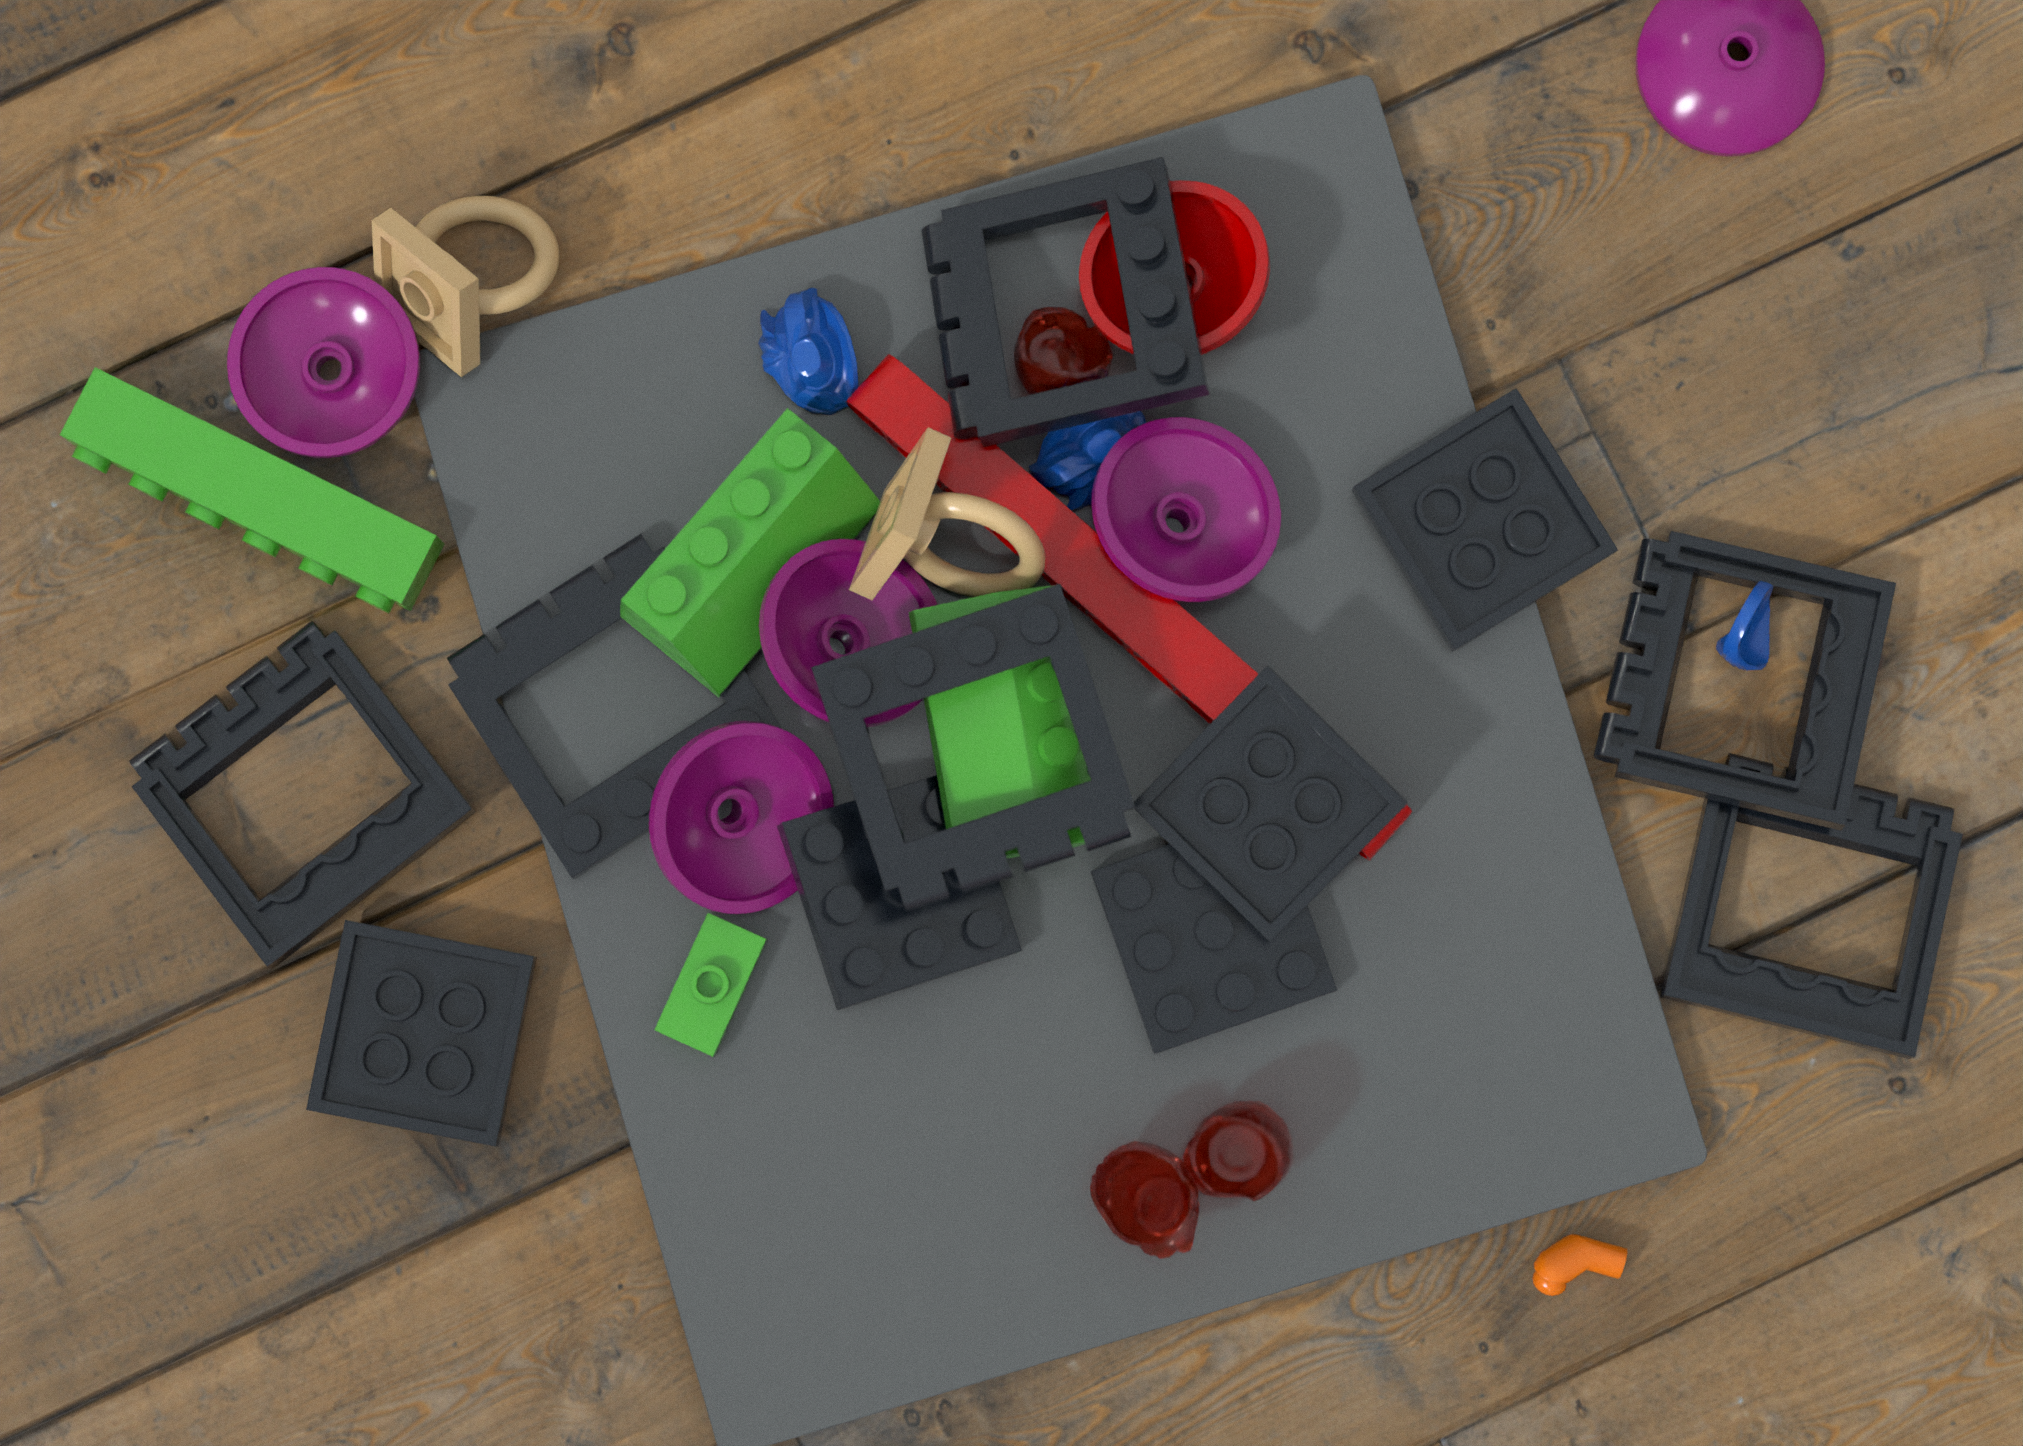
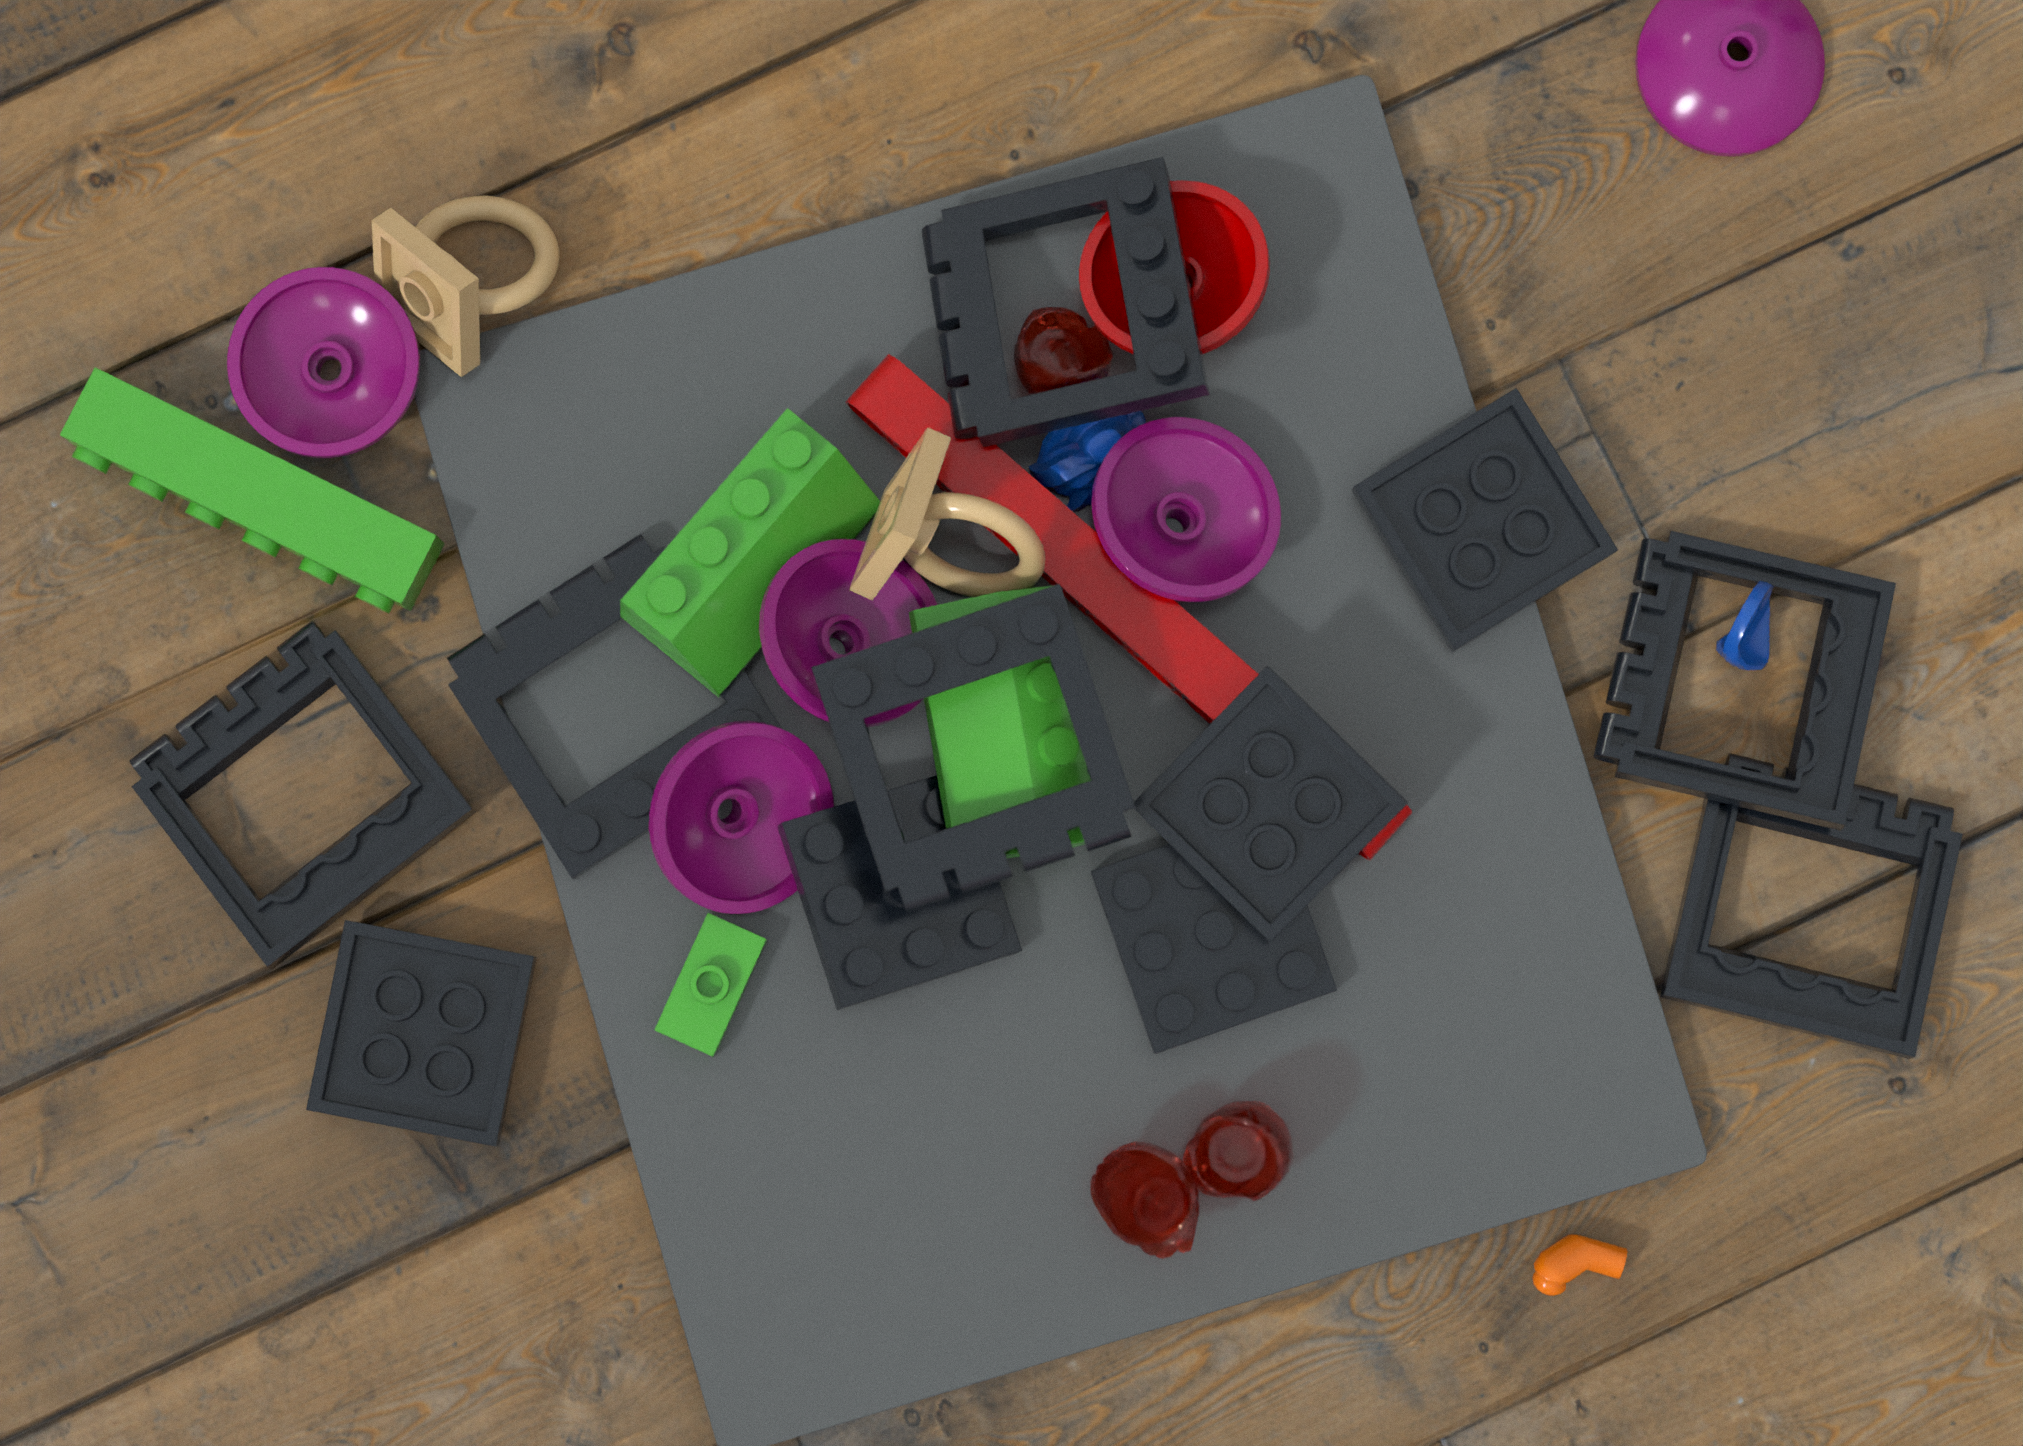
blue hat [758,288,858,415] -> none

